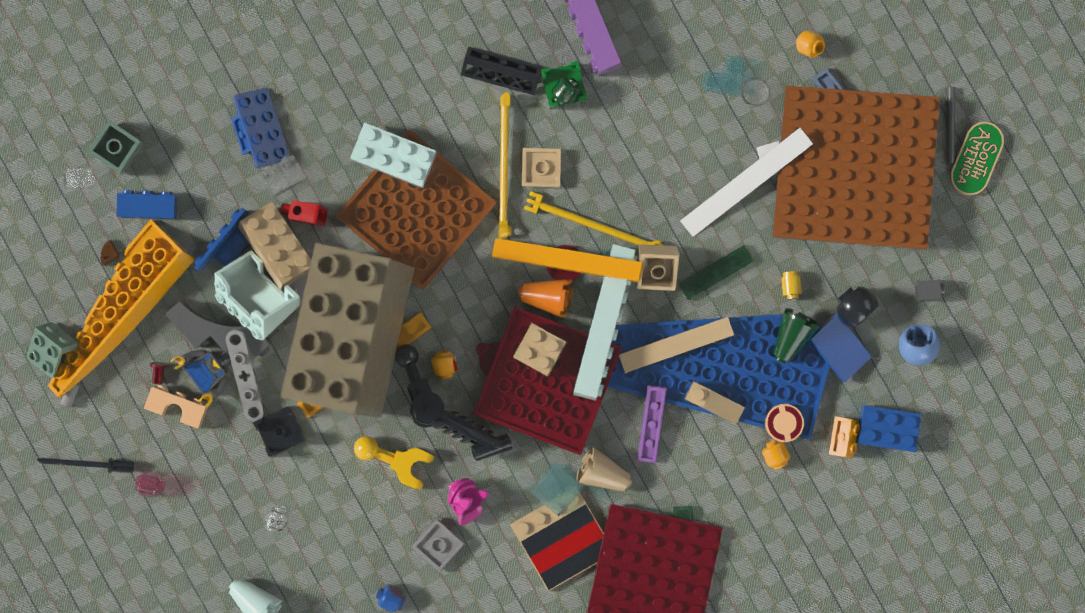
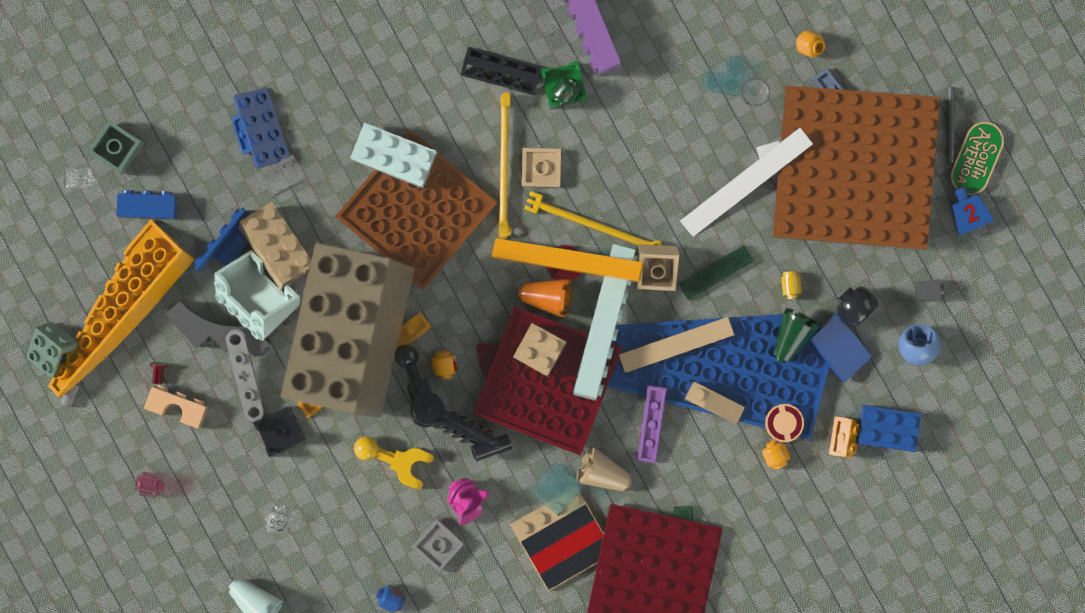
black piece [37,458,134,473] -> none
reddish brown tile [100,240,120,266] -> none
torso [171,350,231,408] -> none
red torso [280,200,329,227] -> none
none -> blue torso [950,187,994,235]

